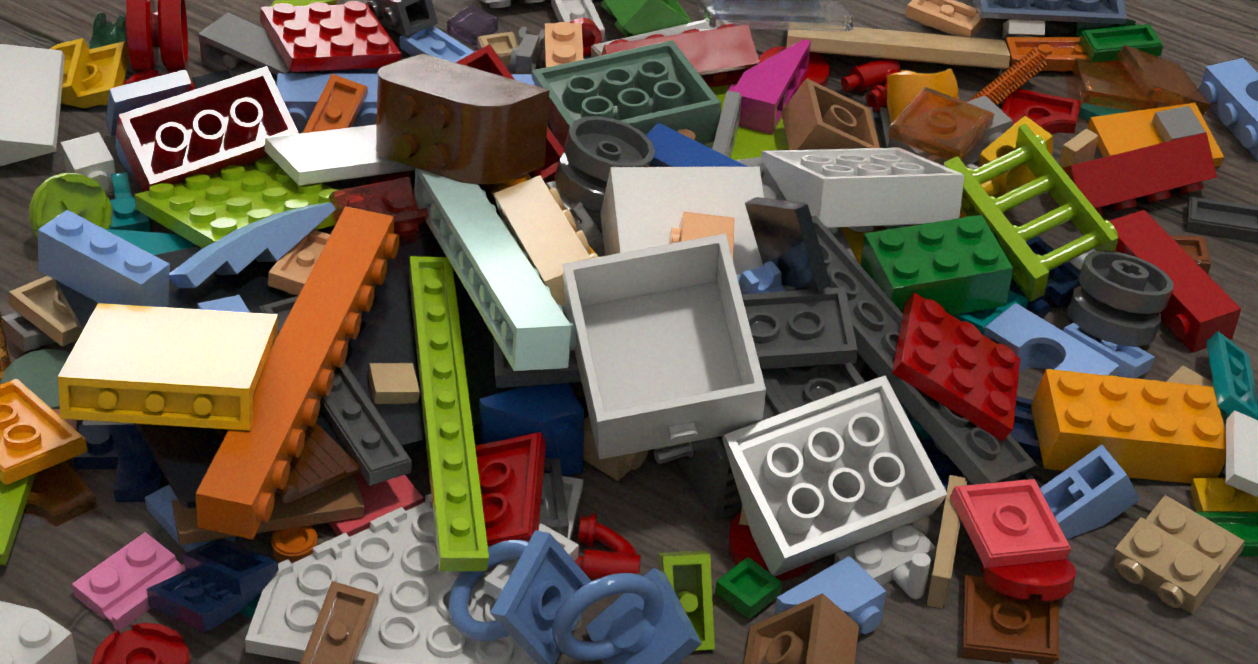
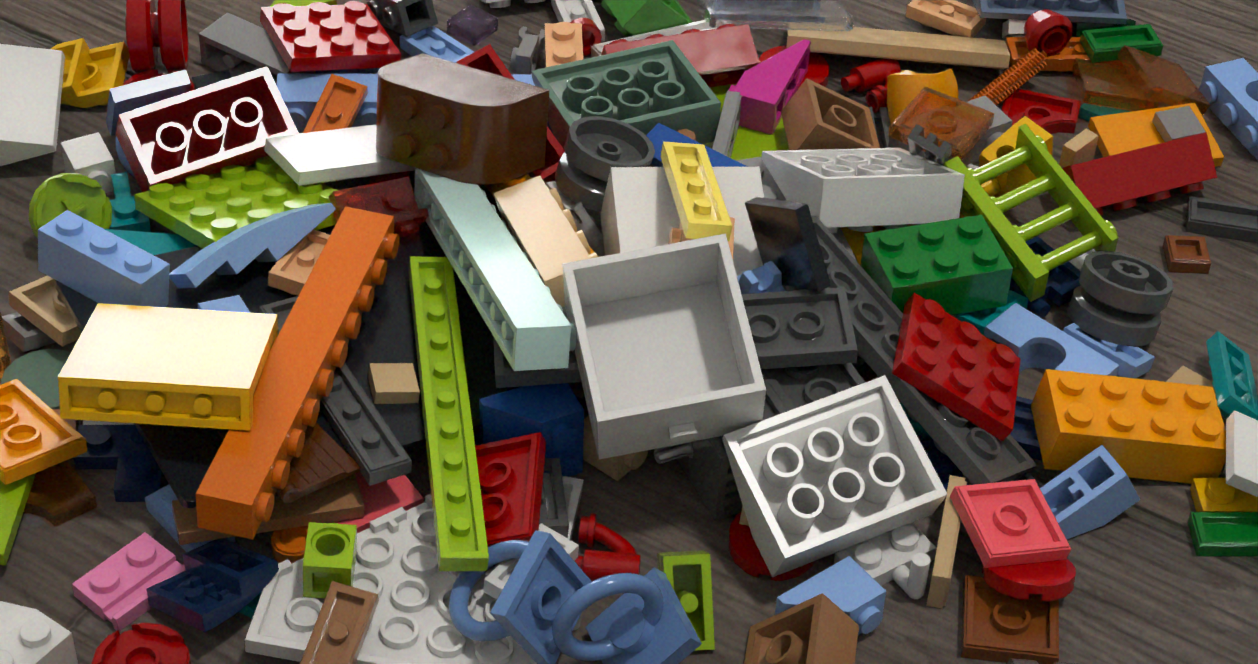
clear green tile [89,13,128,49] -> none
tan tile [478,31,519,66] -> none
green plate [715,557,782,619] -> none
red brick [1110,210,1241,353] -> none
tan plate [1114,495,1244,615] -> none
none -> lime brick [303,522,357,598]
none -> light yellow plate [660,141,732,241]
none -> dark grey tile [908,124,952,166]
none -> red cone [1024,9,1072,57]

